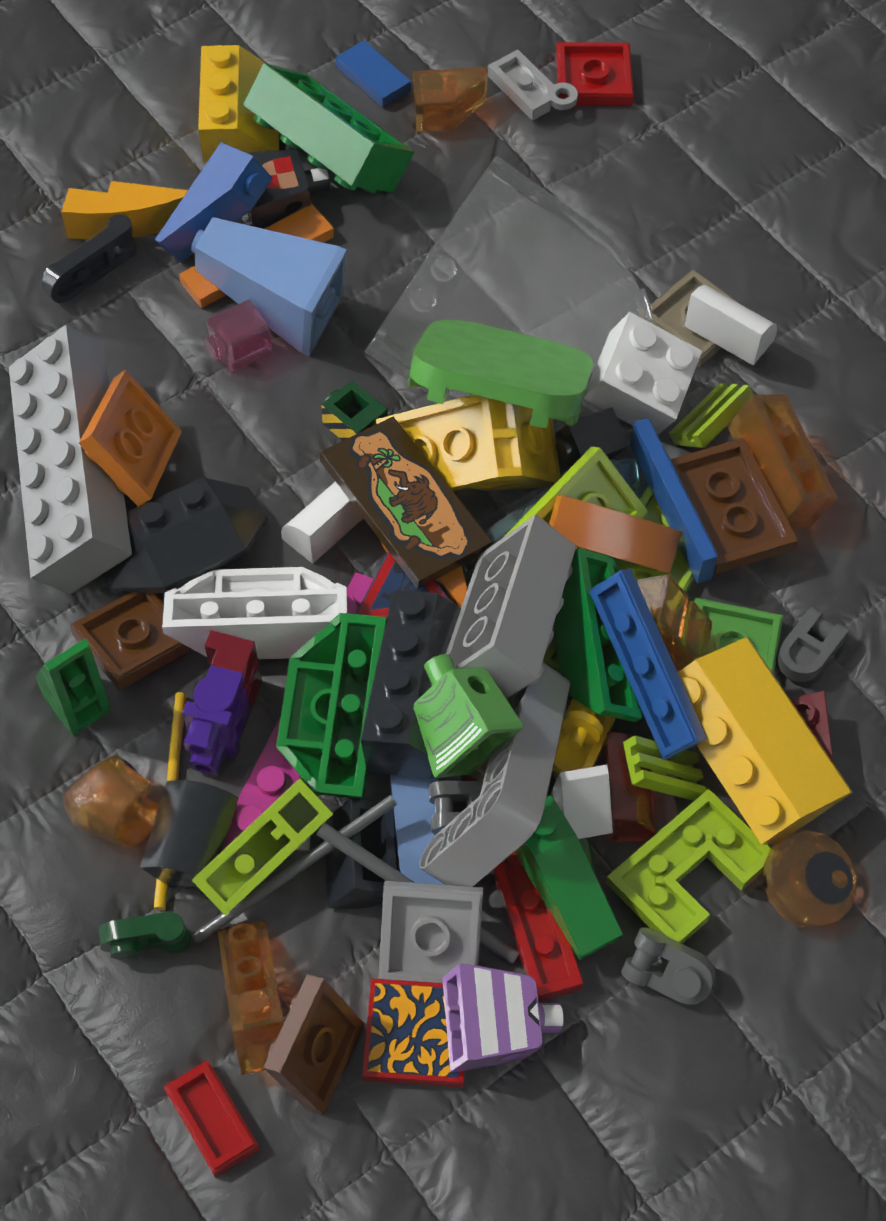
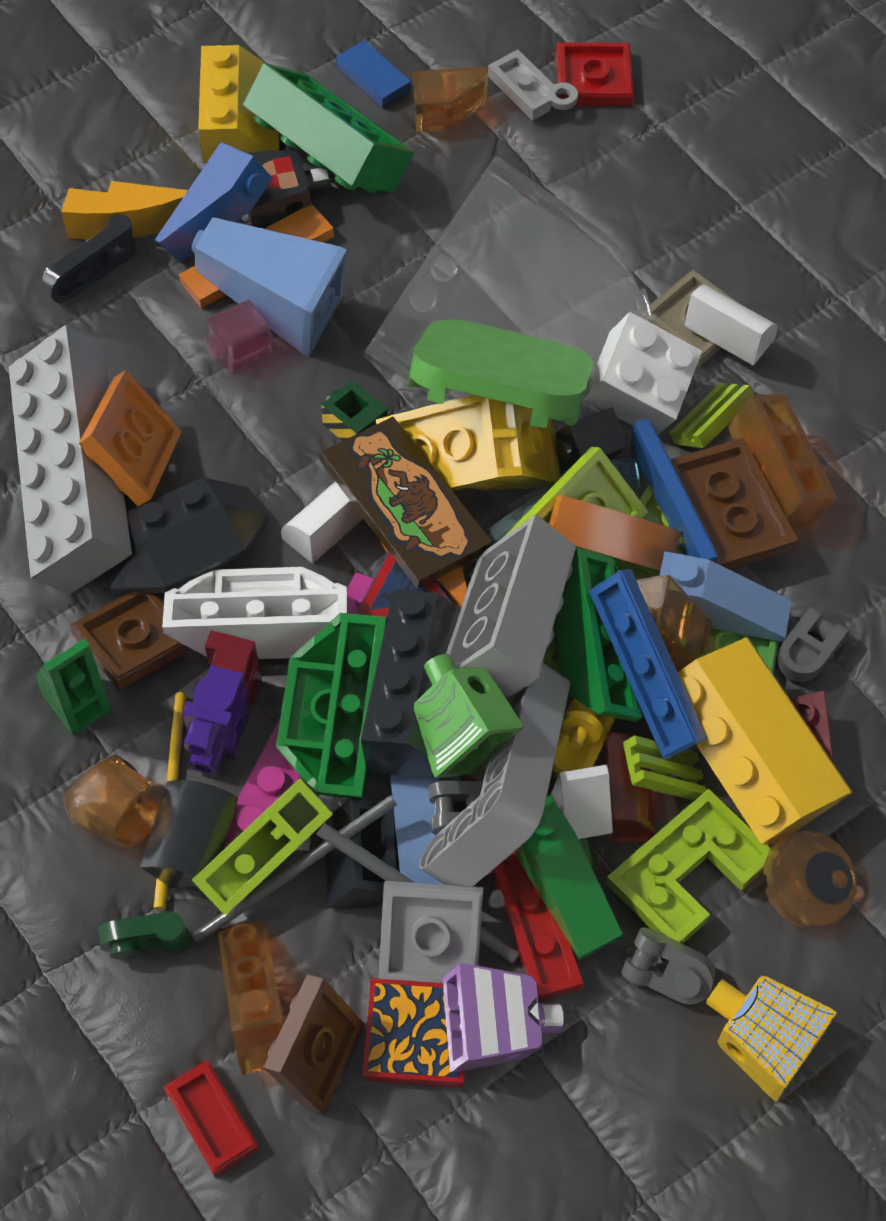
none -> medium blue slope [652,551,791,642]
none -> yellow torso [706,976,837,1102]

